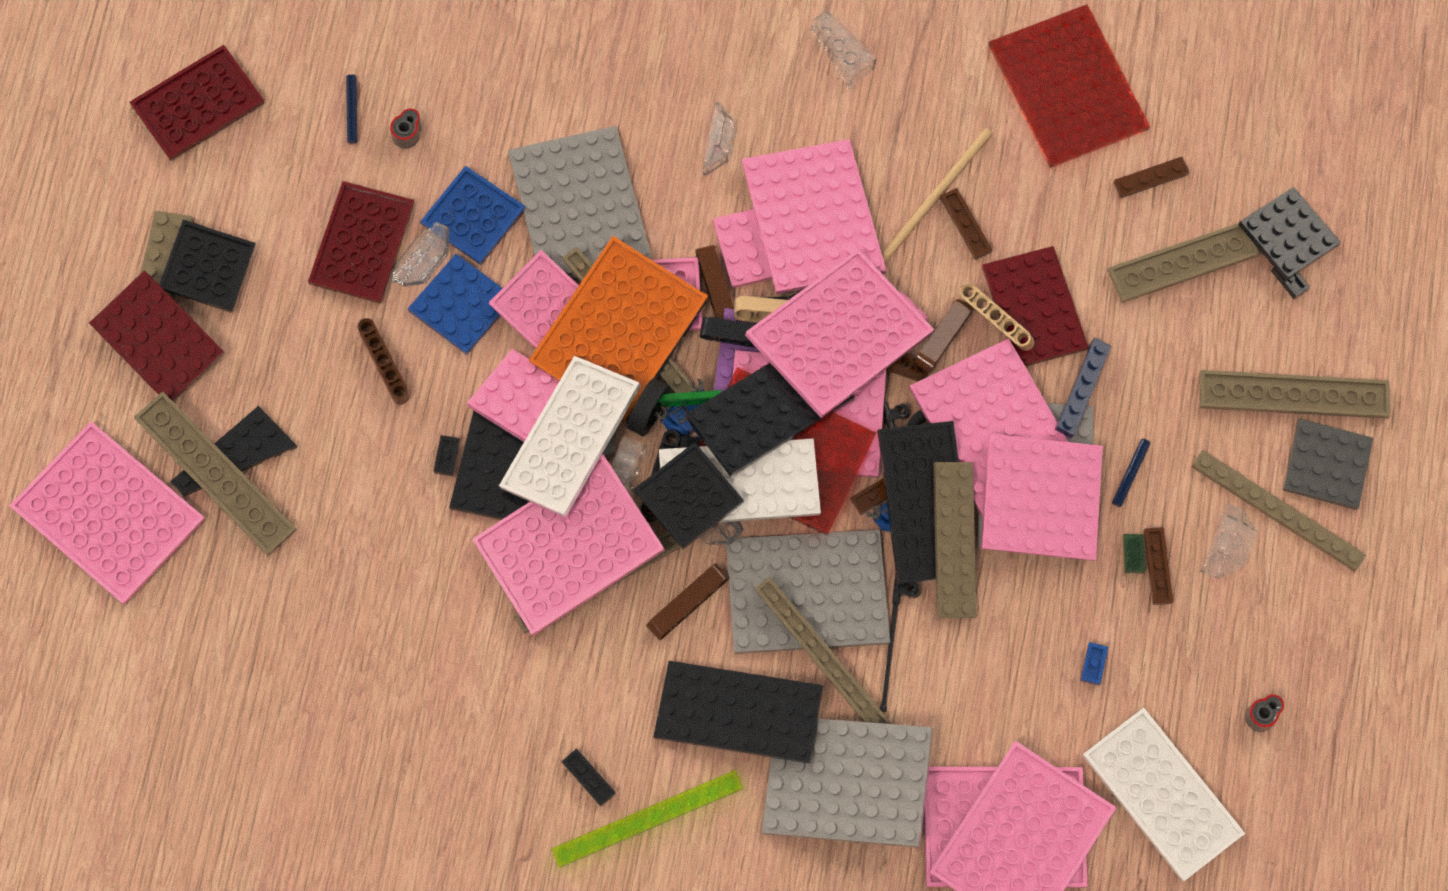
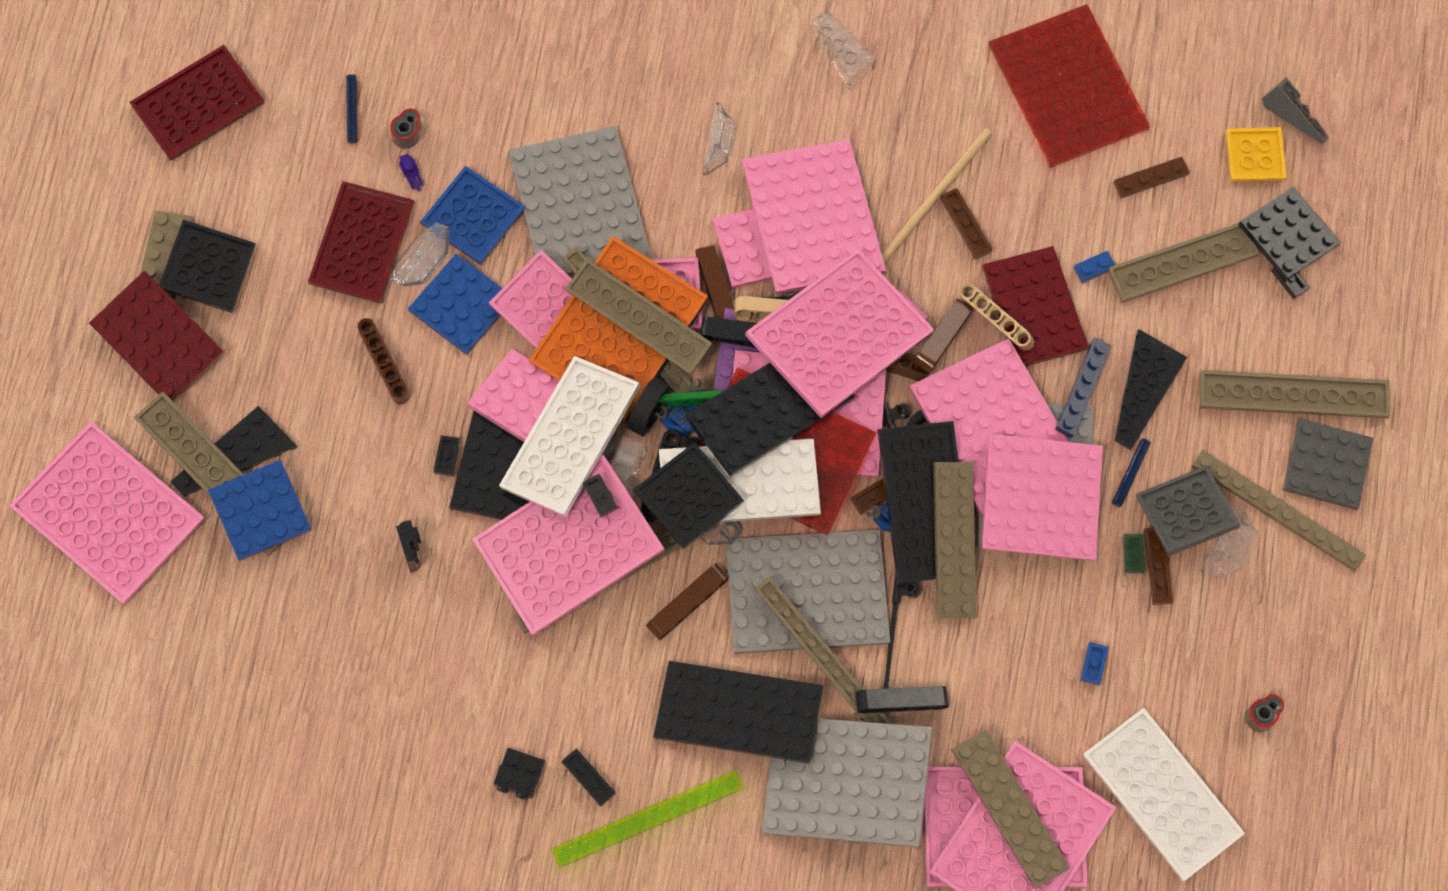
none -> blue plate [208,459,312,561]
none -> black plate [396,520,421,573]
none -> dark purple piece [399,154,423,191]
none -> black plate [494,748,545,800]
none -> dark tan plate [565,259,712,376]
none -> black plate [583,474,618,518]
none -> beam [855,686,949,713]
none -> dark tan plate [951,730,1070,889]
none -> blue plate [1073,251,1115,283]
none -> black wing [1114,329,1187,450]
none -> dark grey plate [1136,466,1240,557]
none -> yellow plate [1225,127,1287,182]
none -> dark grey wedge [1262,77,1329,144]

